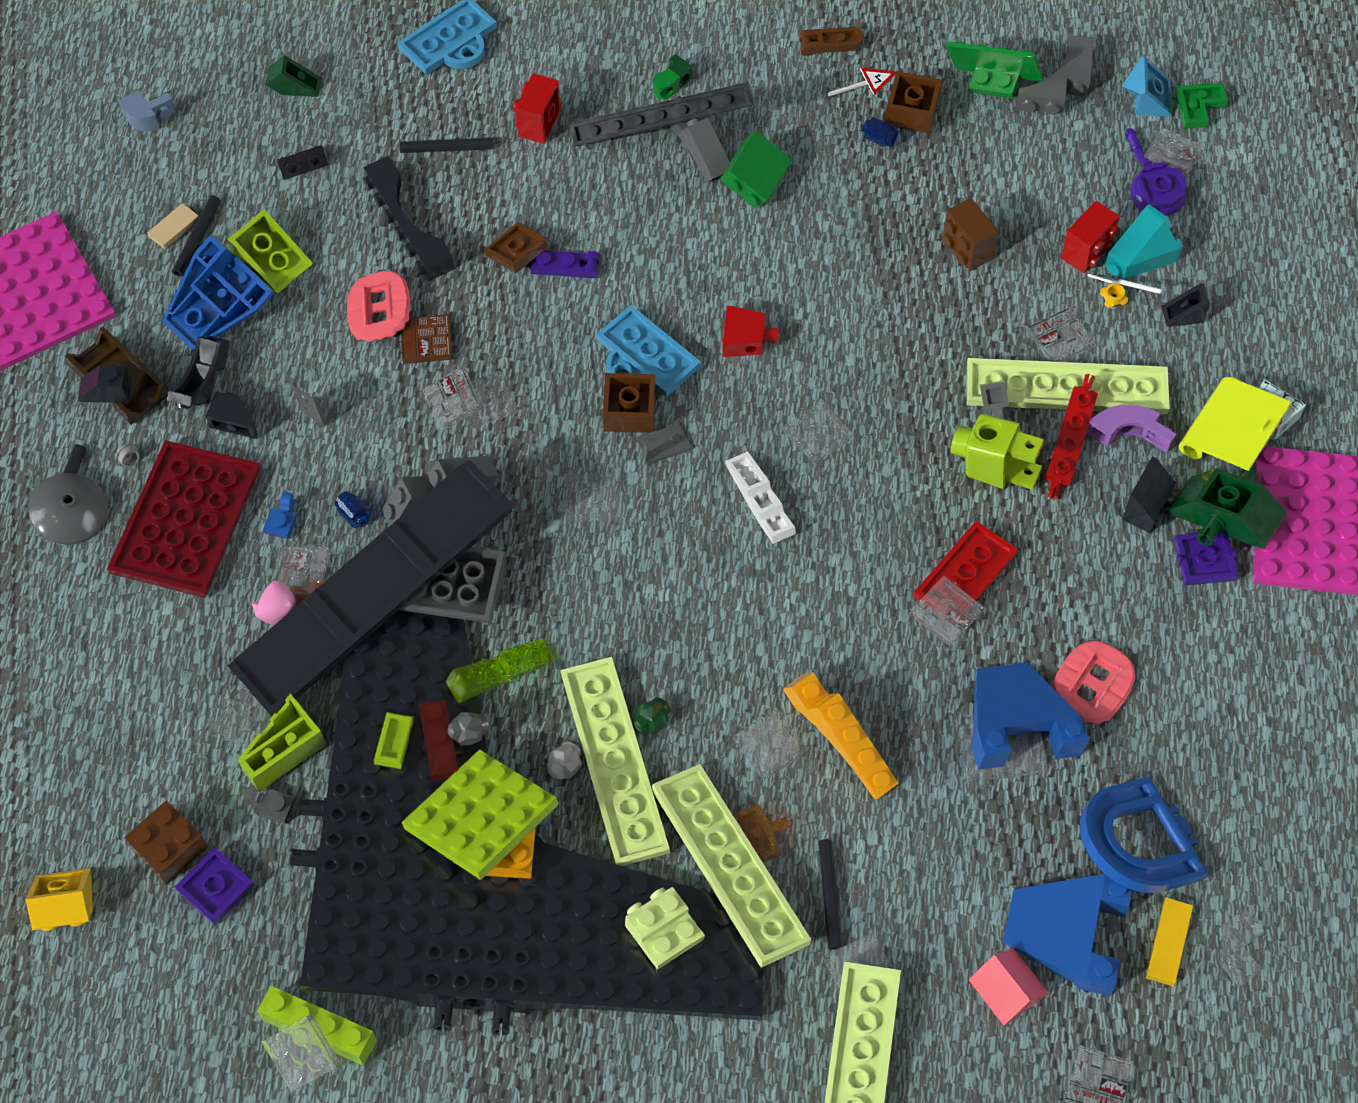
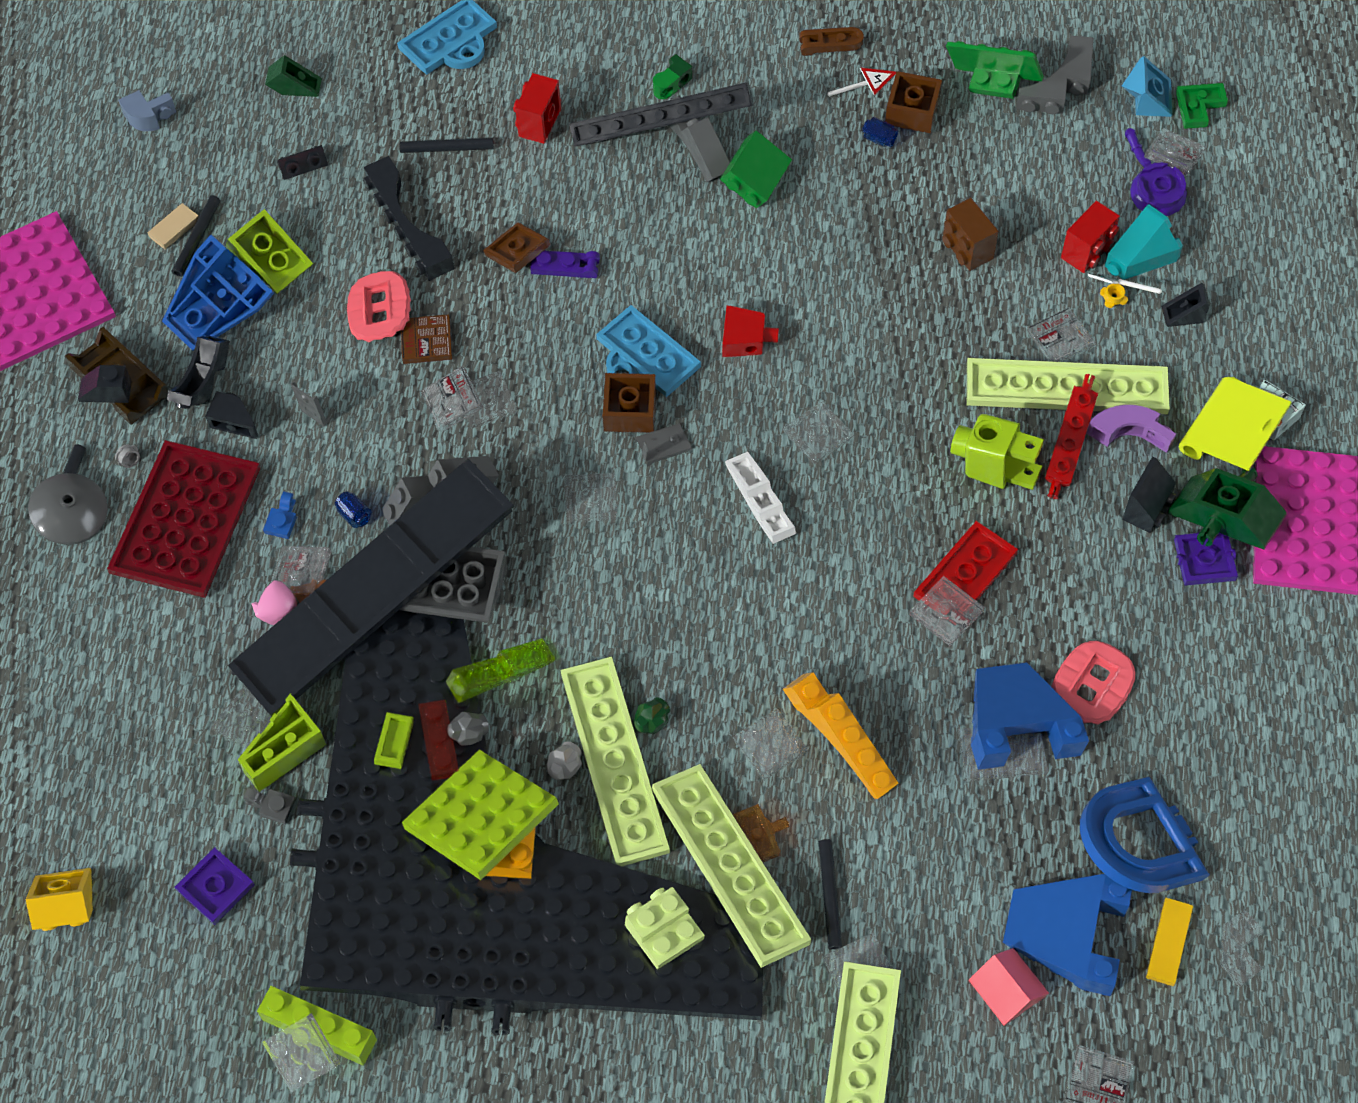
reddish brown brick [124,800,208,885] -> none
dark grey plate [980,380,1009,419] -> none

